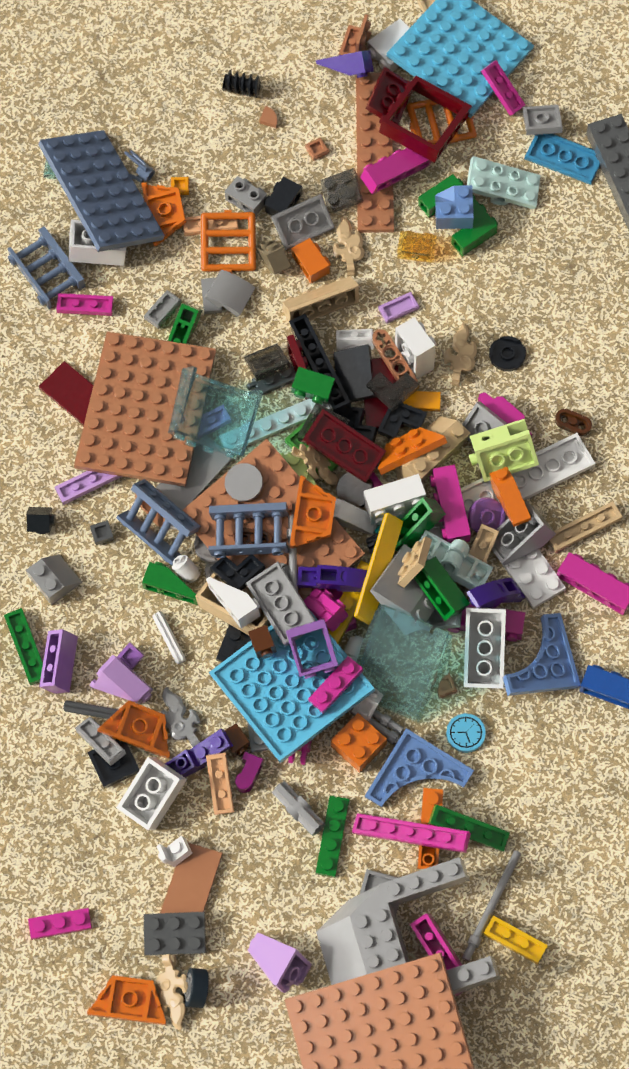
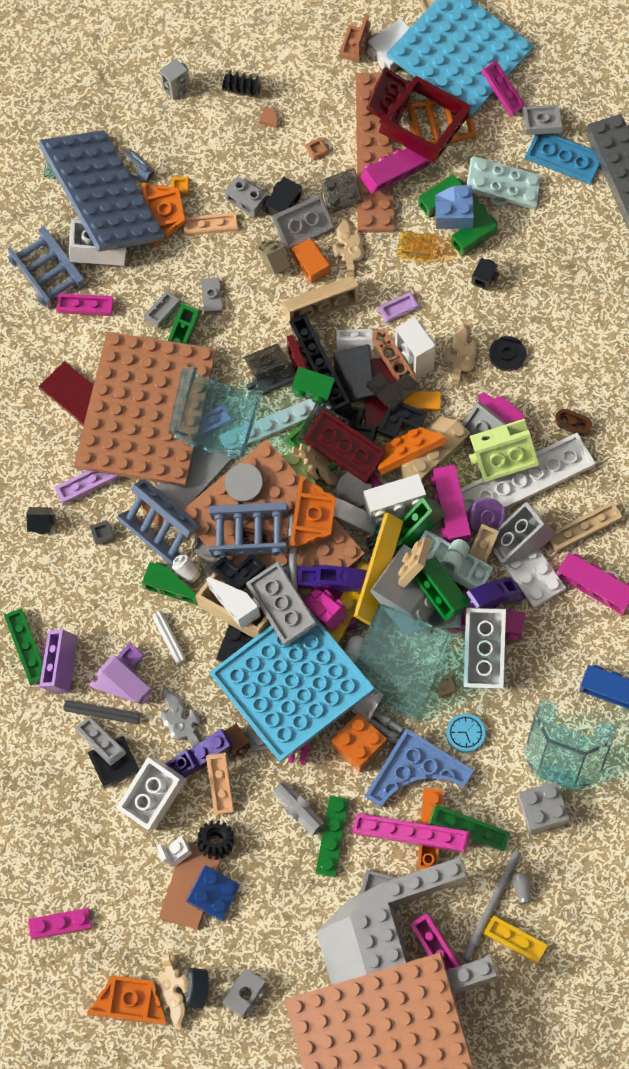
light grey slope [26,554,82,606] -> none
orange wing [97,700,170,759] -> none
dark grey plate [143,912,206,955] -> none
orange bar [201,210,256,273] -> none
light grey slope [205,270,256,317] -> none
magenta leg [235,752,264,793] -> none
reddish brown brick [248,625,277,659] -> none
lavender slope [248,932,312,993] -> none
medium lavender window [286,618,338,679] -> none
dark pink plate [308,656,363,714] -> none
slope [316,50,374,78] -> none
orange slope [489,467,531,527] -> none
medium blue plate [503,613,581,696] -> none
none -> light grey brick [160,58,190,100]
none -> blue plate [185,865,240,921]
none -> black tyre [197,820,234,860]
none -> light grey brick [222,968,267,1019]
none -> black brick [471,258,499,291]
none -> light grey cone [512,873,531,903]
none -> light grey brick [517,781,569,836]
none -> clear light blue windscreen [523,698,618,793]

